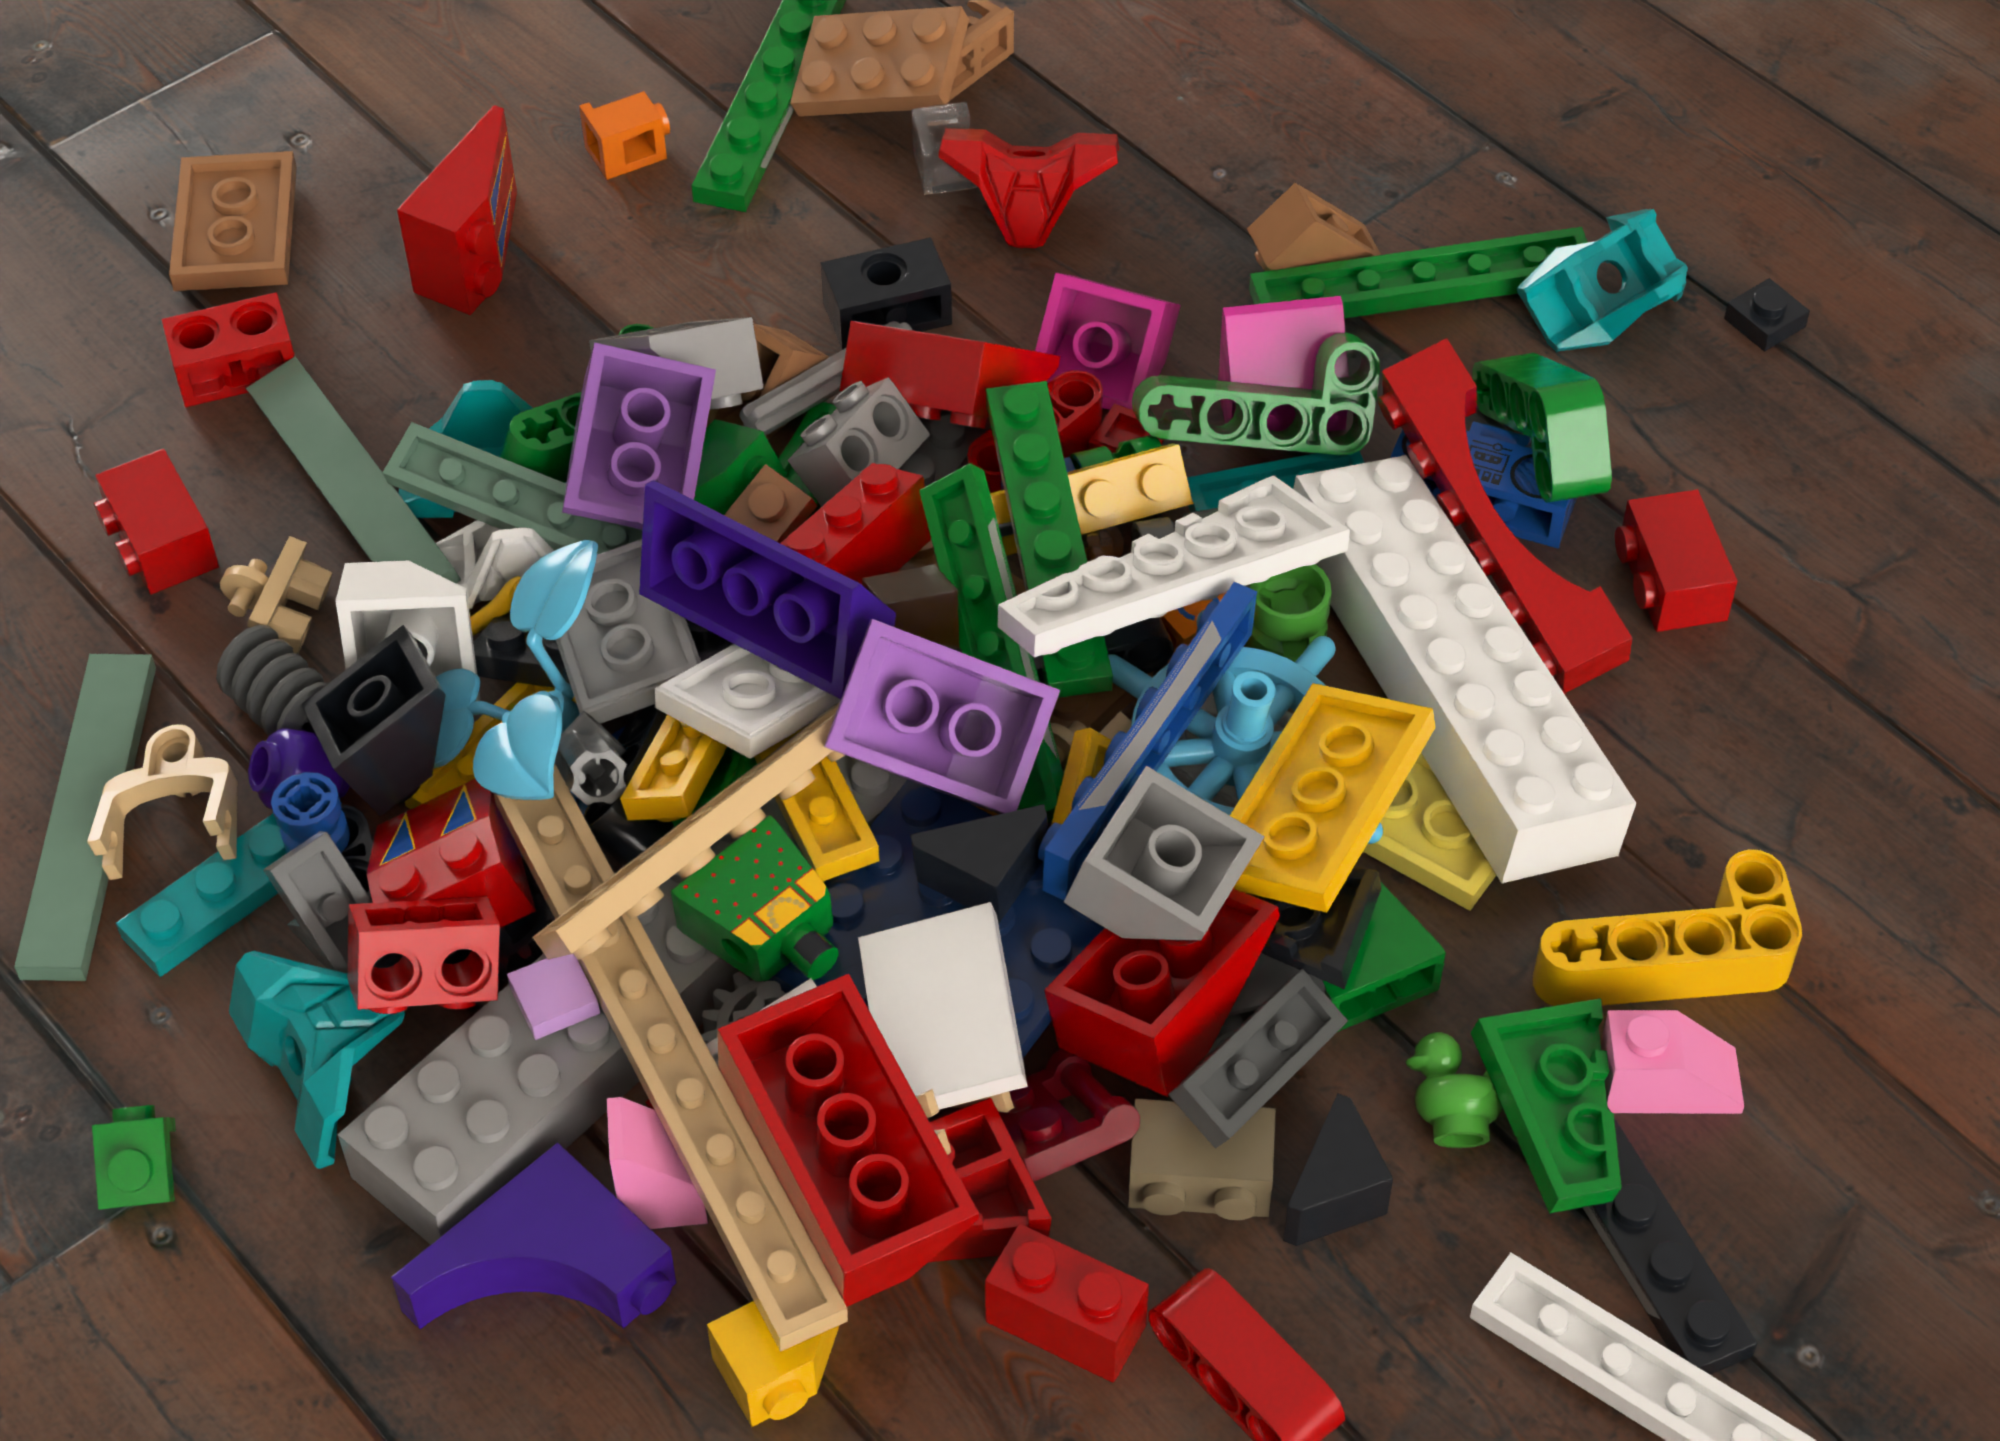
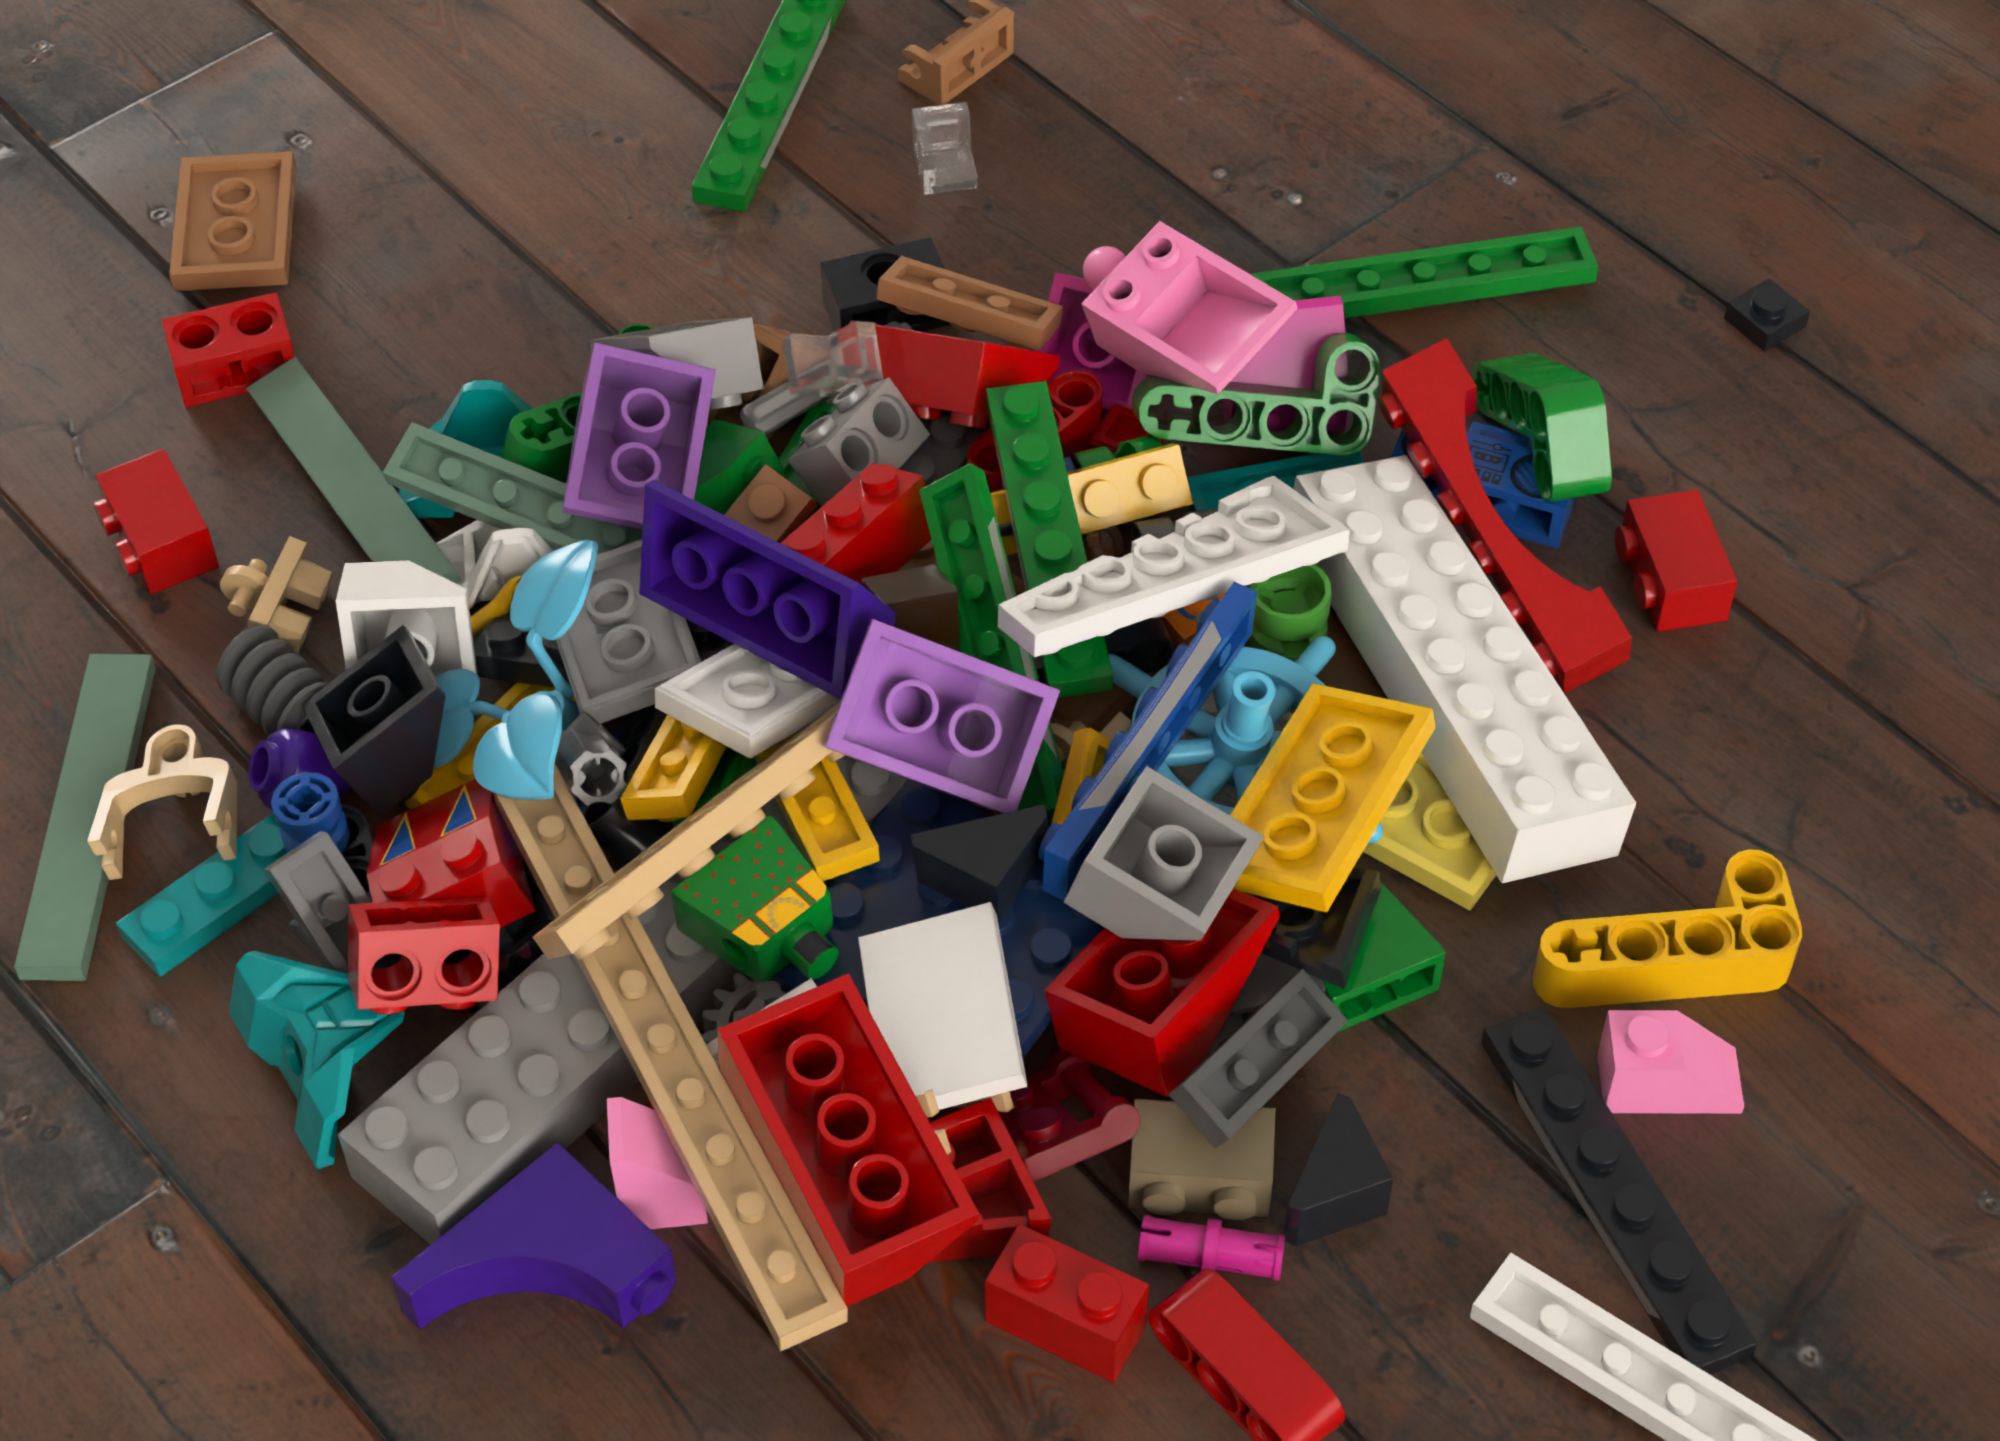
green bracket [92,1105,176,1210] -> none
red slope [397,105,517,316] -> none
lavender tile [507,954,600,1040] -> none
orange brick [579,91,670,180] -> none
yellow slope [707,1301,840,1427] -> none
medium nougat plate [790,6,969,117] -> none
red piece [938,128,1119,248] -> none
medium nougat slope [1247,183,1381,271] -> none
bright green animal [1406,1032,1503,1148] -> none
green wing [1470,998,1622,1214] -> none
teal piece [1517,209,1688,352] -> none
none -> clear panel [783,321,883,397]
none -> medium nougat plate [876,256,1063,351]
none -> bright pink slope [1081,221,1298,394]
none -> dark pink pin [1138,1215,1285,1281]

